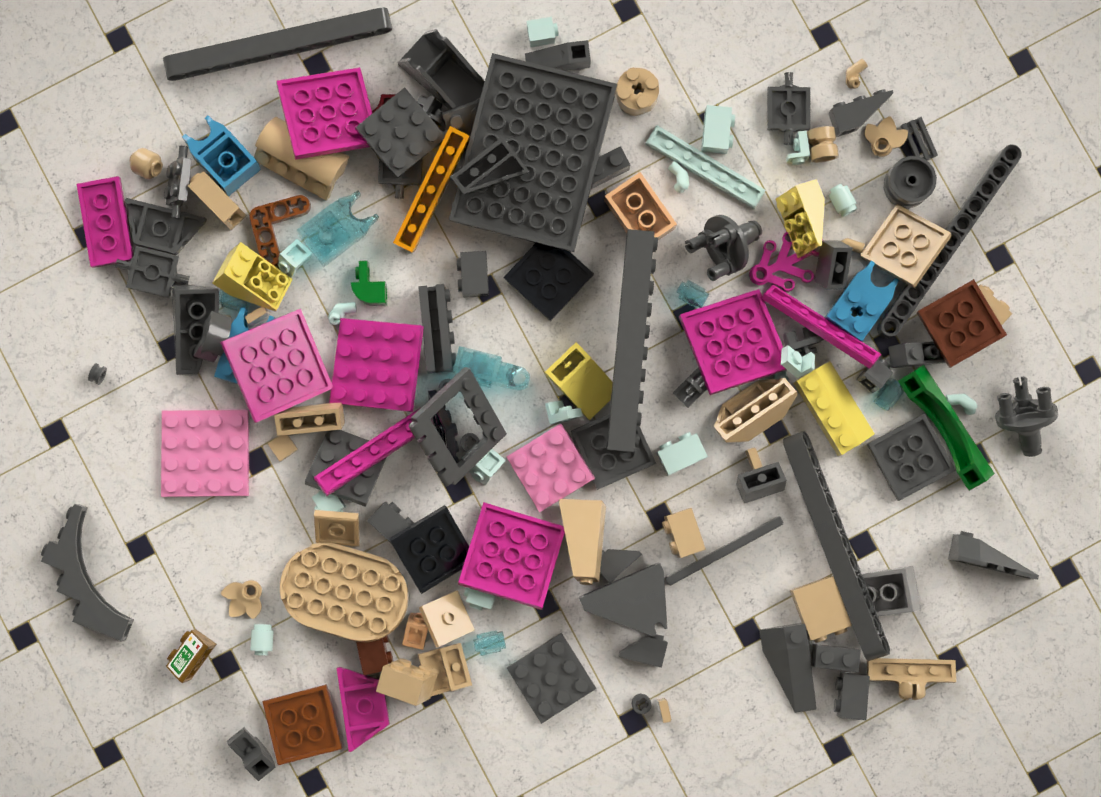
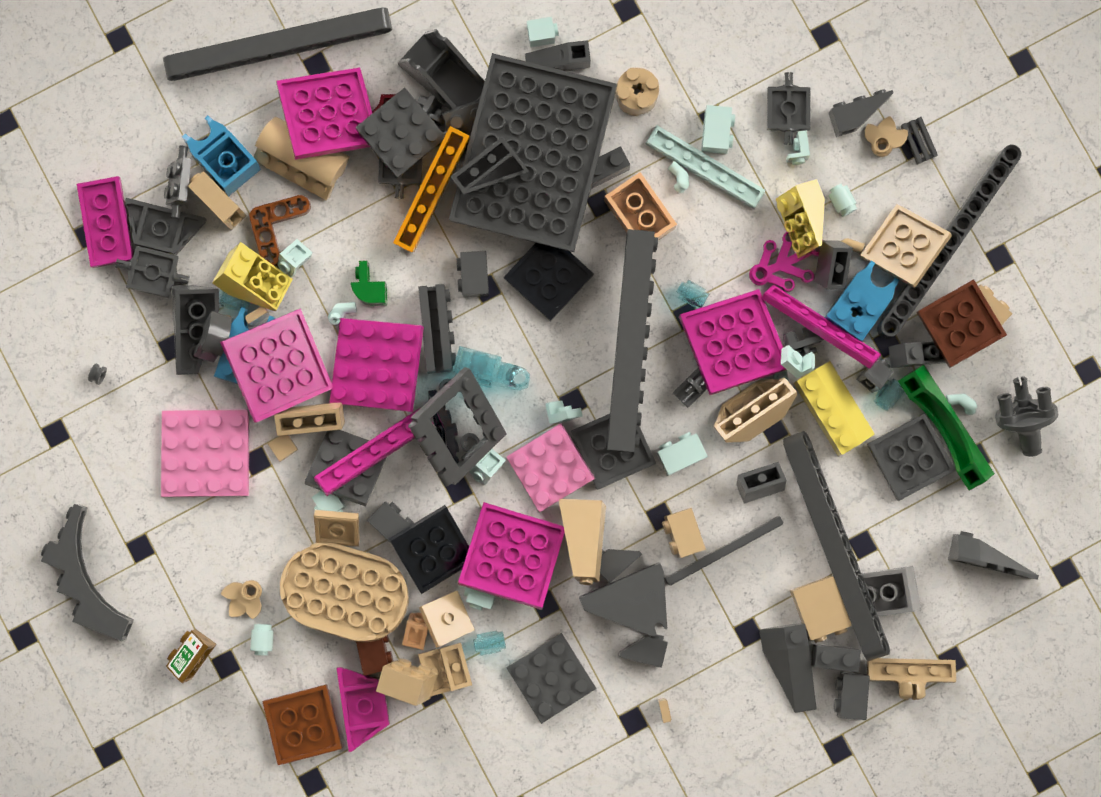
tan head [130,148,163,179] -> none
dark grey brick [227,727,276,781] -> none
clear light blue brick [297,191,379,267] -> none
light yellow slope [545,342,613,420] -> none
dark grey bush [631,693,652,714] -> none
dark grey piece [685,215,762,281] -> none
tan tile [745,447,762,470] -> none
tan wheel [807,126,839,163] -> none
tan arm [846,59,868,89] -> none
dark grey wheel [883,156,937,209] -> none

